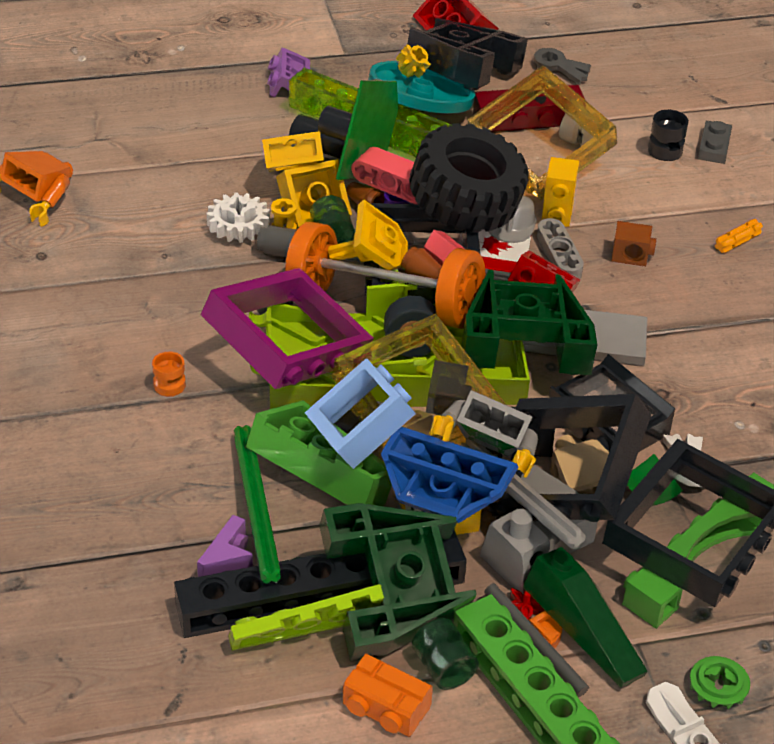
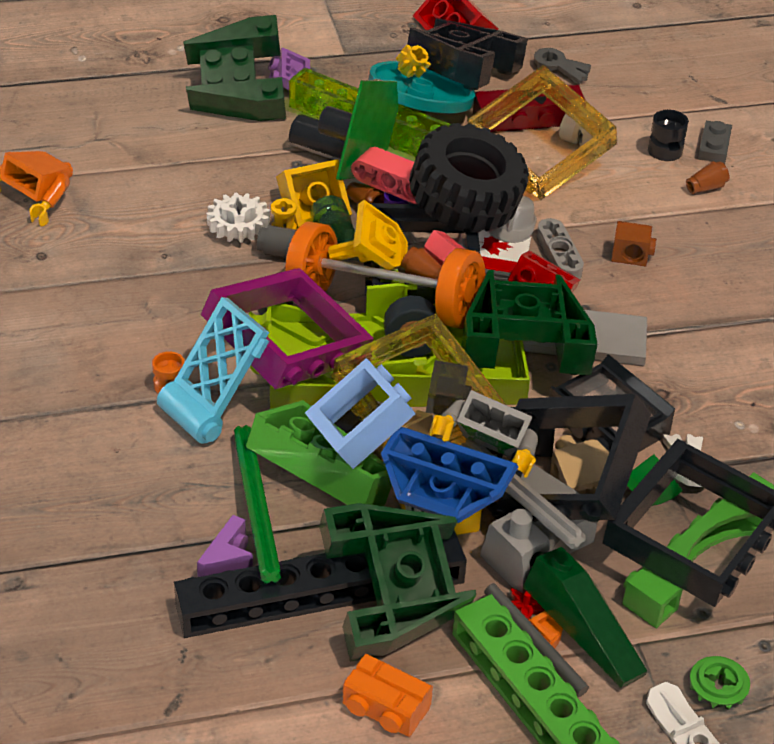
lime wing [228,584,384,651] -> none
yellow window [262,131,324,172] -> none
clear green wheel [412,618,479,690] -> none
yellow brick [541,157,579,227] -> none
light orange axle [714,219,763,253] -> none
none -> medium azure piece [157,297,270,444]
none -> dark green wedge [183,15,287,121]
none -> dark orange cone [686,161,730,194]

